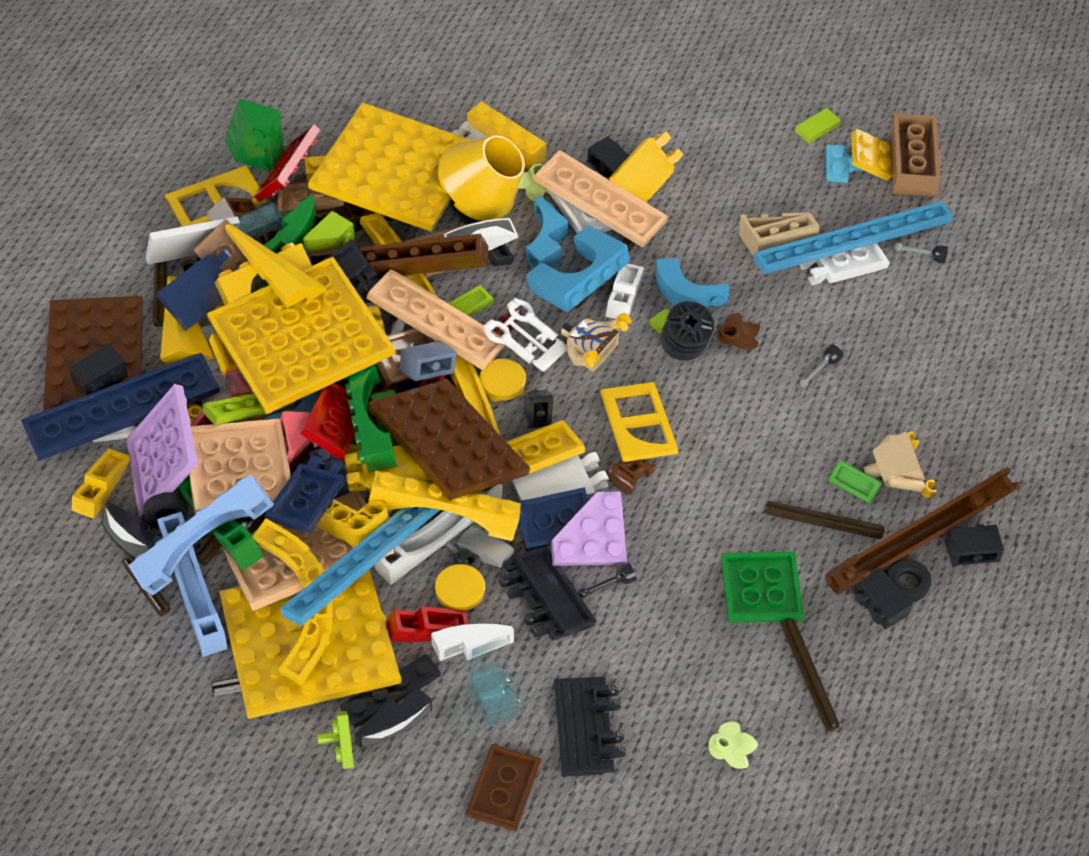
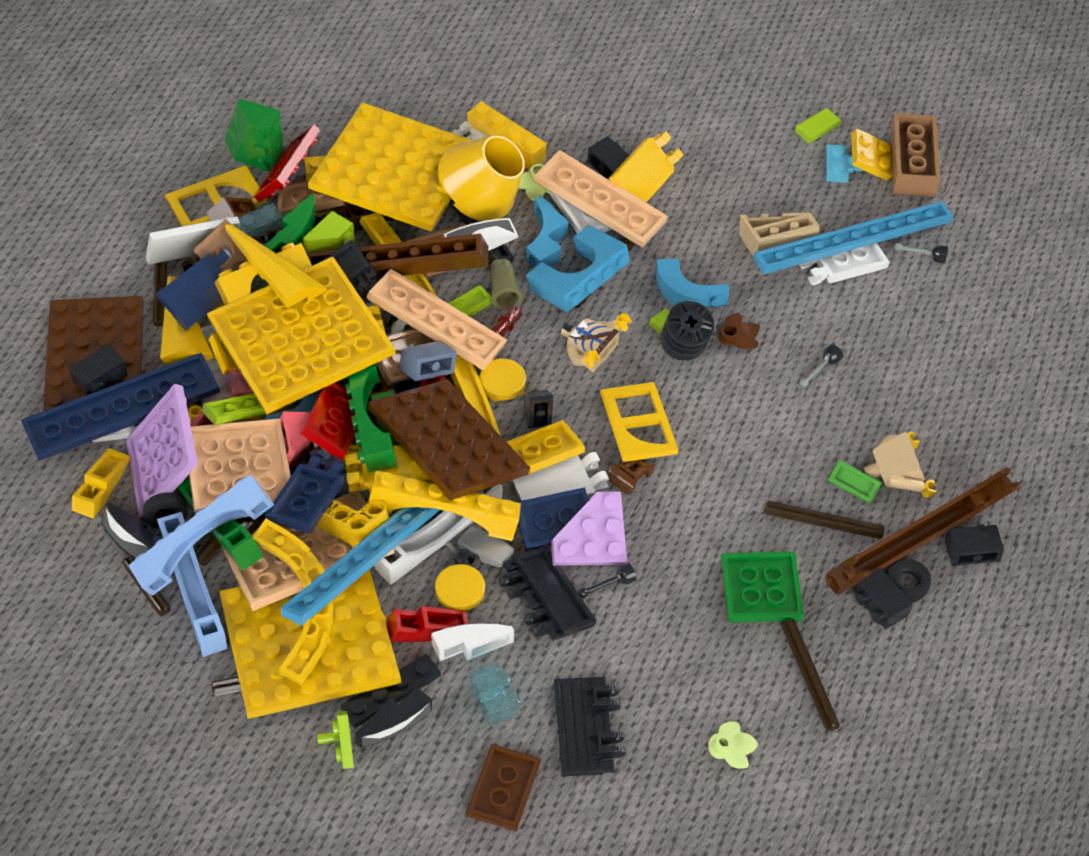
white piece [483,298,567,372] -> none
white slope [605,264,644,319] -> none
none -> olive plant [490,259,523,310]

